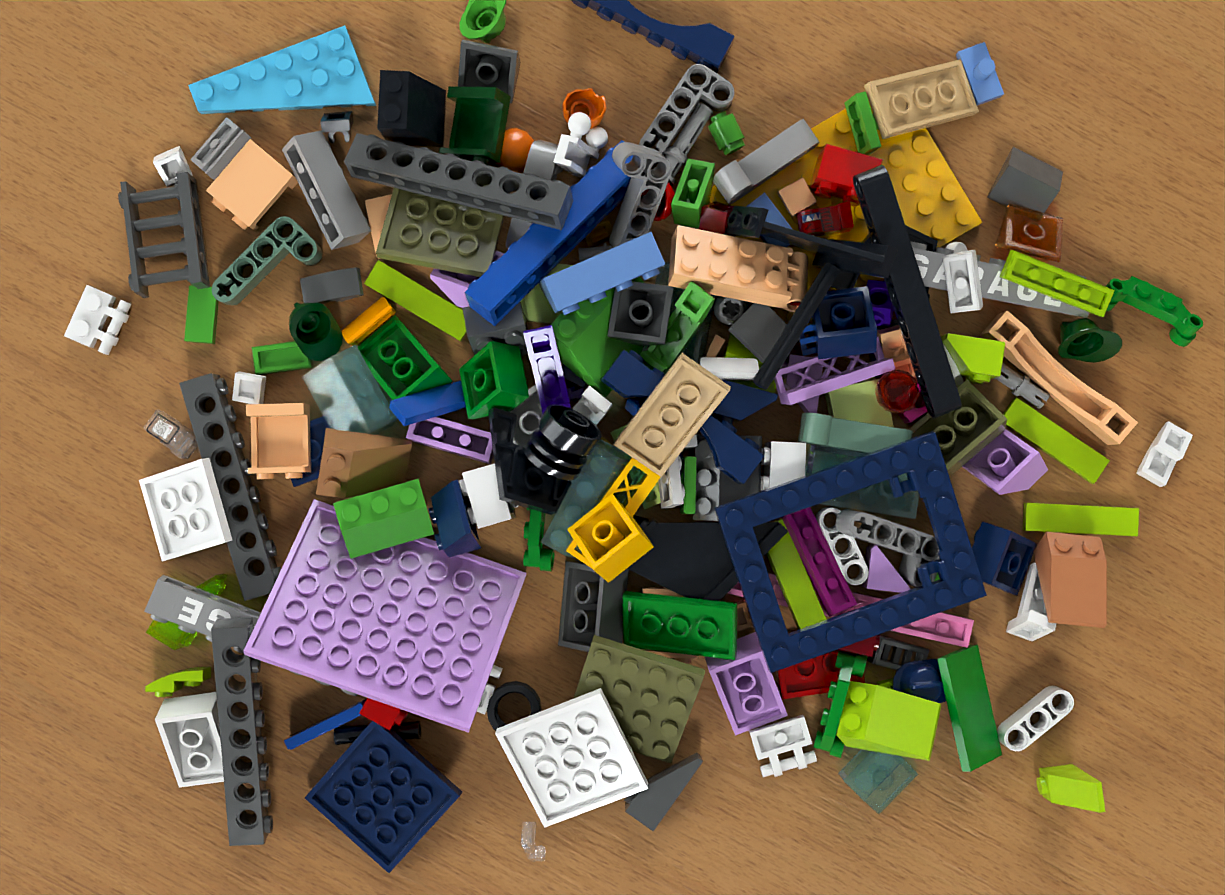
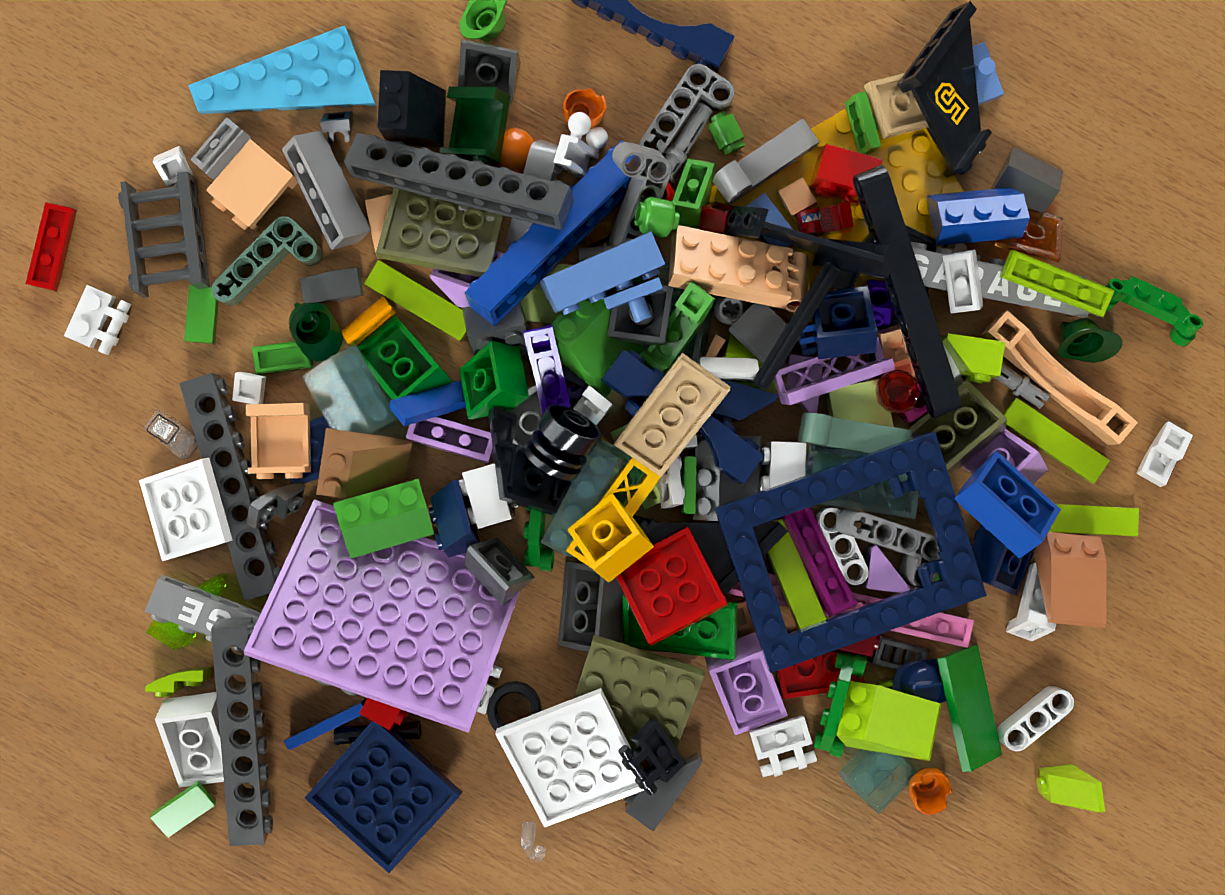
none -> red plate [25,202,77,292]
none -> tile [150,781,216,837]
none -> dark grey slope [247,483,305,529]
none -> dark grey slope [464,537,535,605]
none -> medium blue tile [603,277,664,323]
none -> red plate [616,527,729,646]
none -> black plate [618,719,686,795]
none -> bright green head [635,197,680,238]
none -> black piece [897,1,992,178]
none -> orange hair [908,768,952,815]
none -> blue slope [926,187,1030,246]
none -> blue slope [954,451,1061,559]

